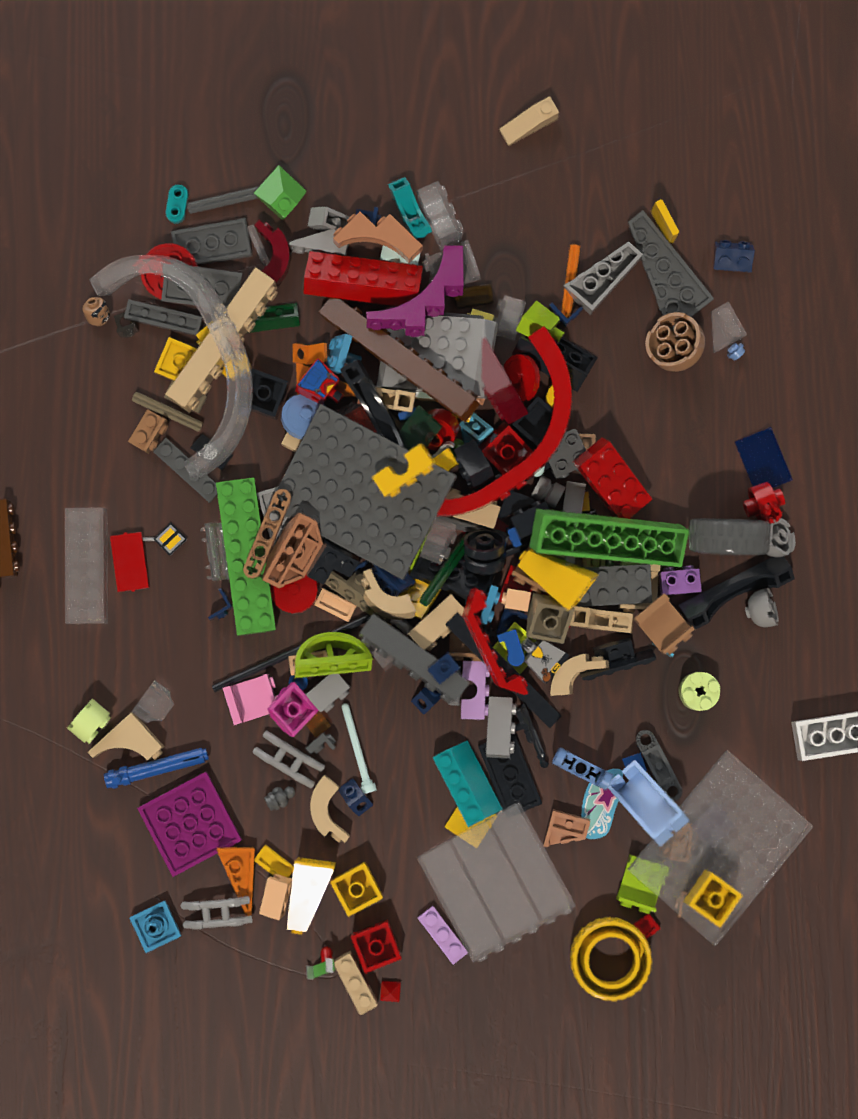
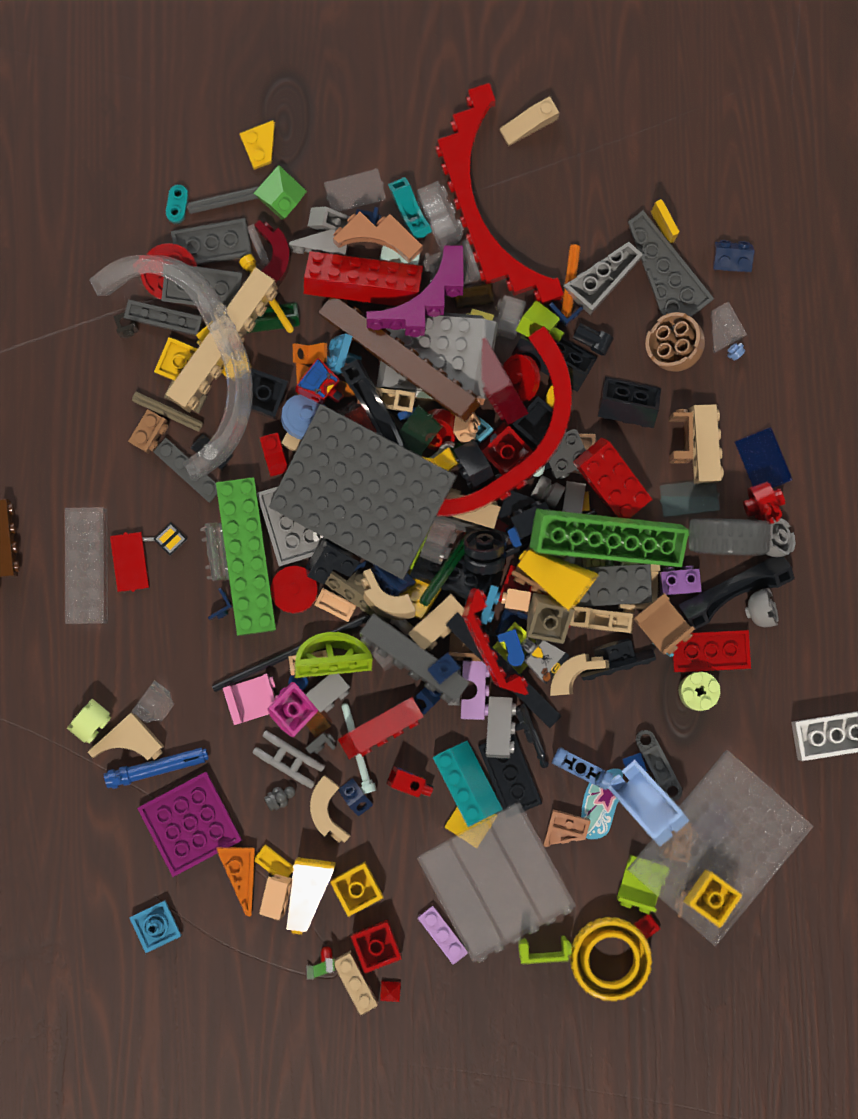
medium nougat head [82,297,110,326] -> none
light grey piece [181,896,252,929] -> none
medium nougat beam [243,489,292,579] -> none
nougat wedge [262,512,323,588] -> none
yellow arch [372,444,436,498] -> none
none -> yellow piece [239,254,294,333]
none -> yellow wing [240,120,275,170]
none -> red slope [259,433,288,477]
none -> clear piece [324,169,386,212]
none -> red wedge [338,697,424,759]
none -> red torso [386,766,434,798]
none -> red arch [435,83,564,305]
none -> light nougat brick [453,413,481,444]
none -> lime panel [518,936,572,964]
none -> black piece [573,323,614,356]
none -> black slope [598,376,661,428]
none -> clear light blue piece [660,482,720,517]
none -> medium nougat panel [669,409,693,463]
none -> red plate [672,630,751,673]
none -> tan brick [689,404,724,484]

